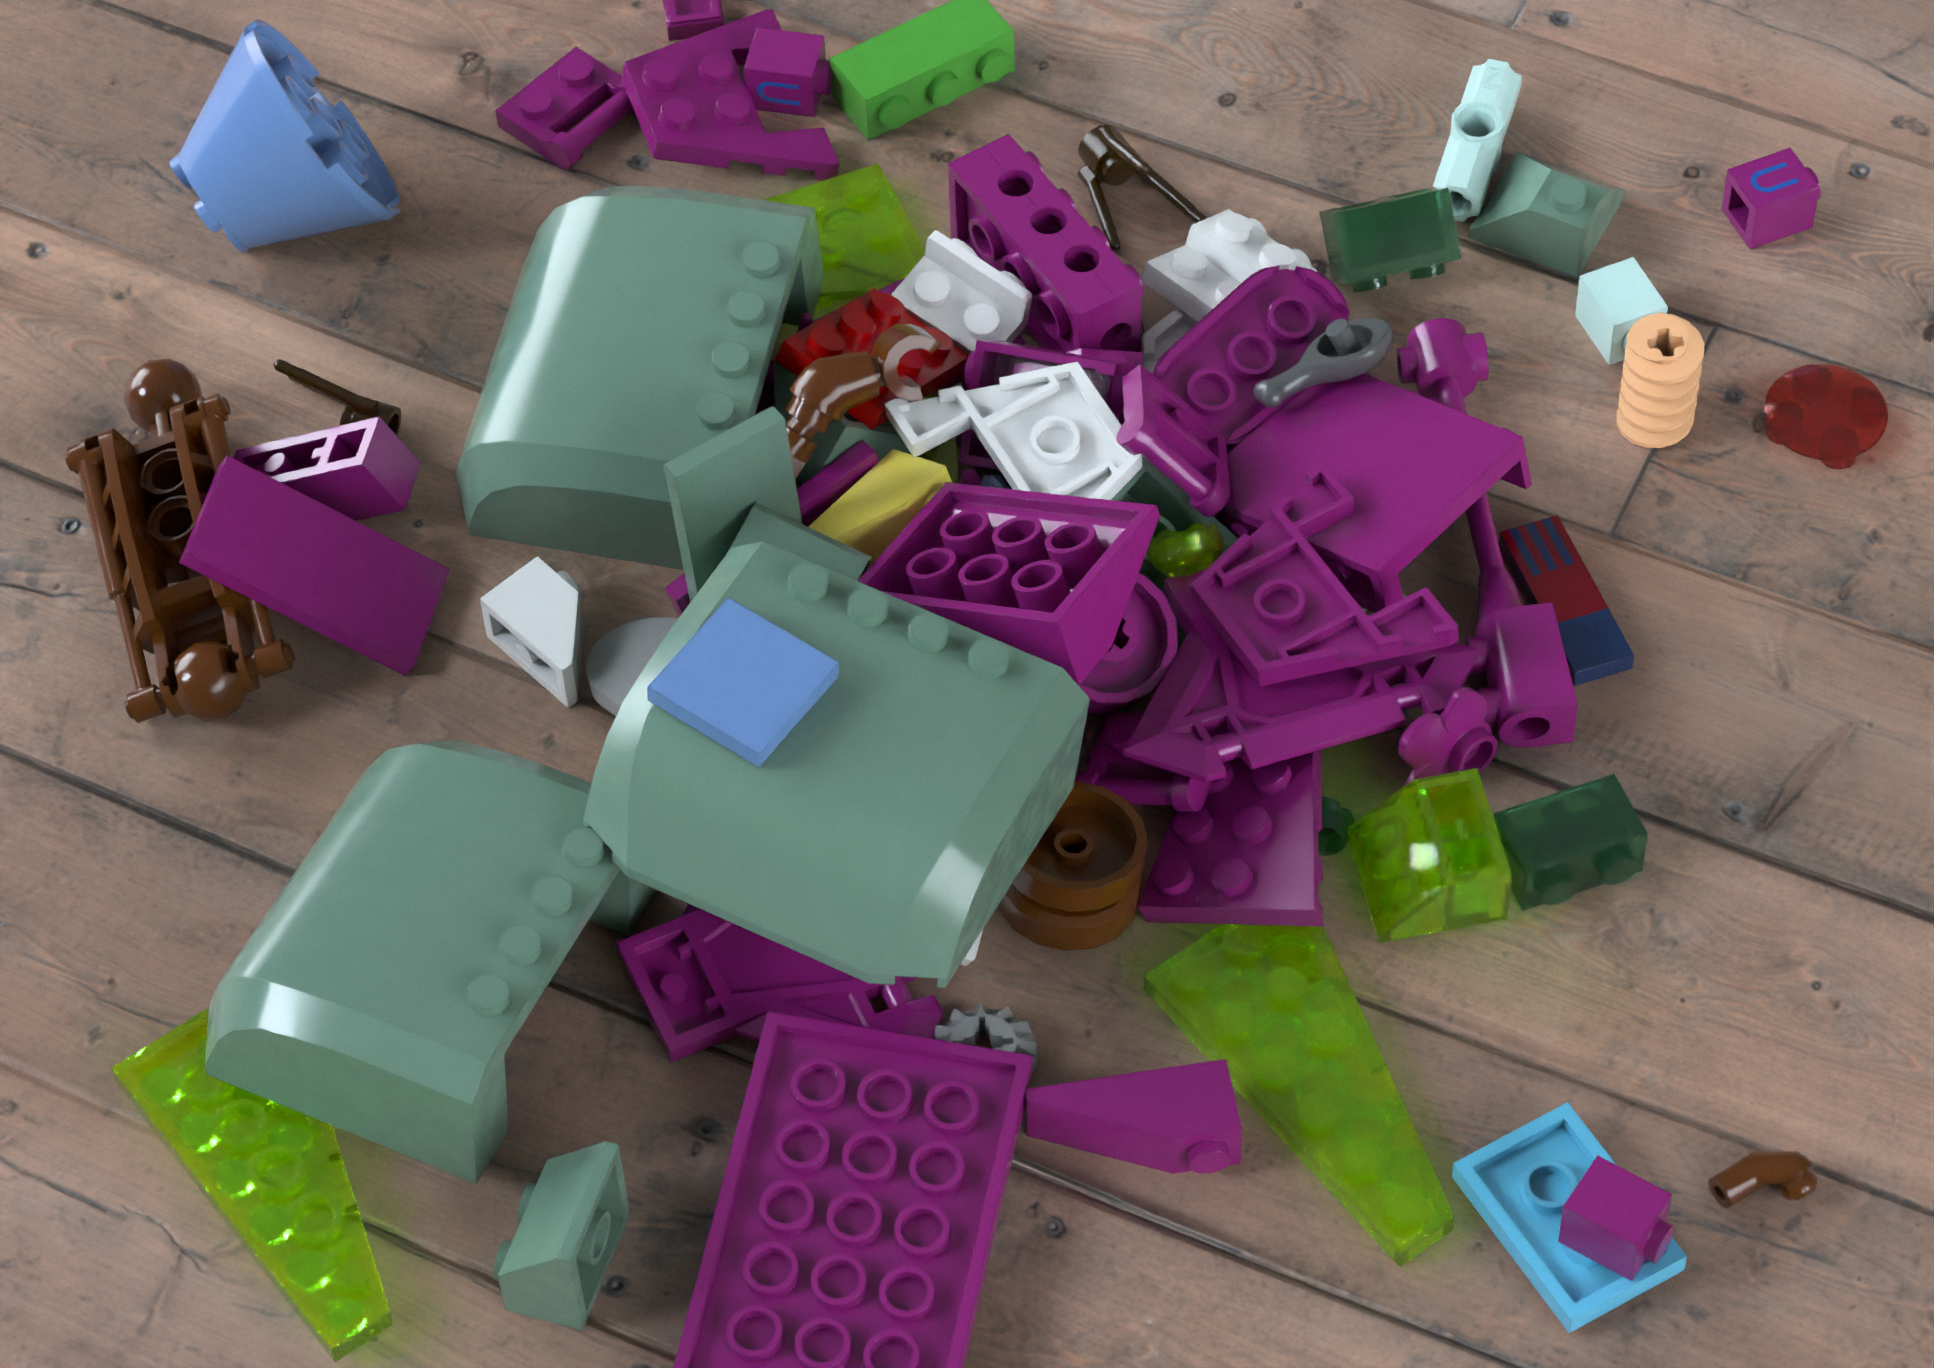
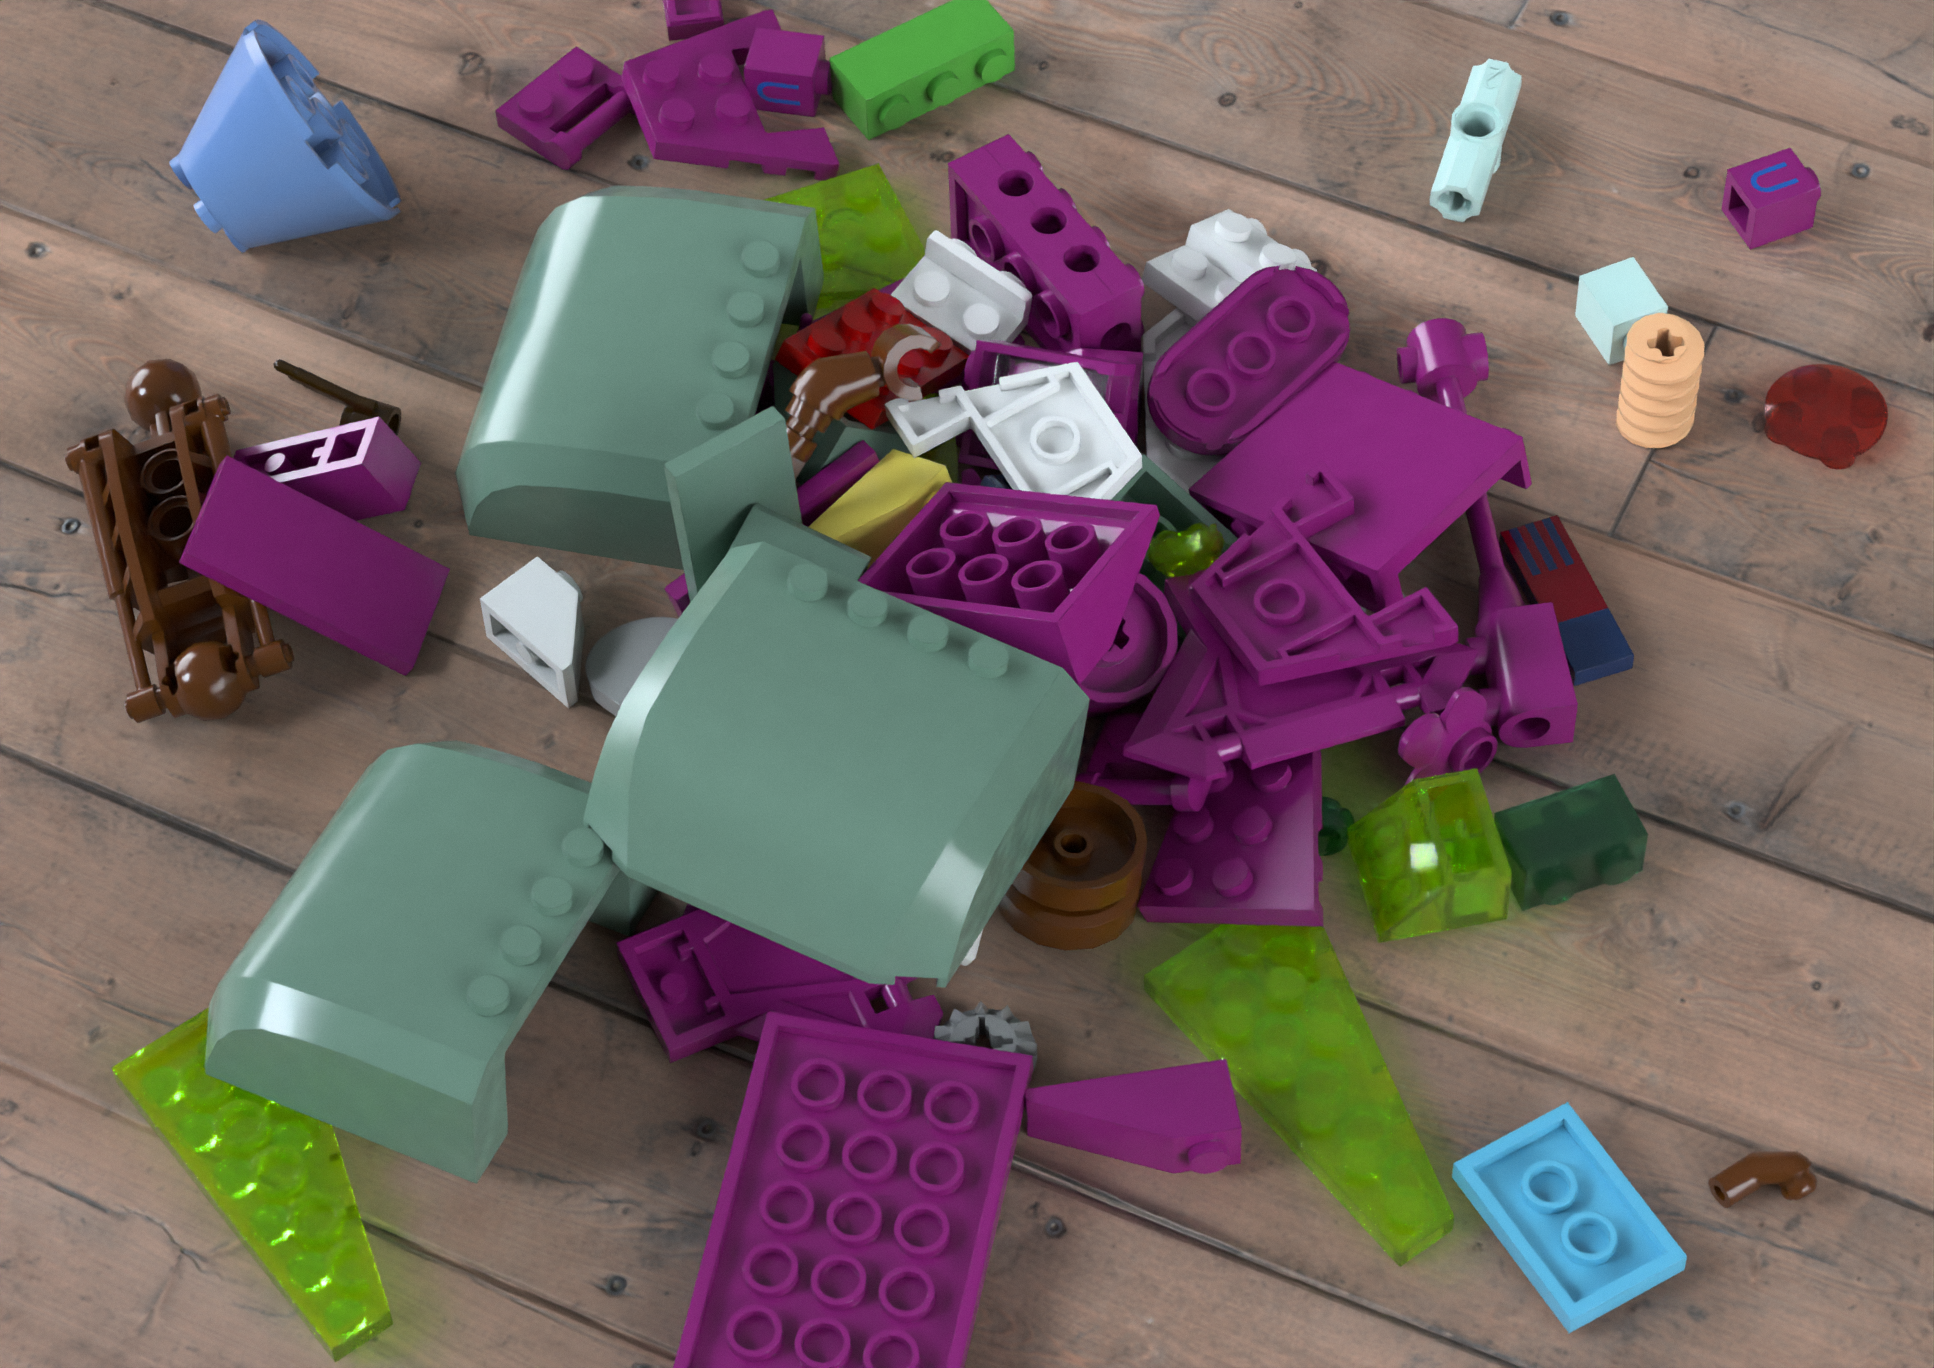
sand green slope [493,1141,630,1331] -> none
medium blue tile [647,597,839,767] -> none
dark brown plant [1078,124,1207,251] -> none
magenta plate [1116,364,1230,518] -> none
dark grey piece [1253,318,1393,408] -> none
clear green brick [1319,186,1462,292] -> none
sand green slope [1468,152,1625,277] -> none
magenta brick [1558,1155,1675,1281] -> none

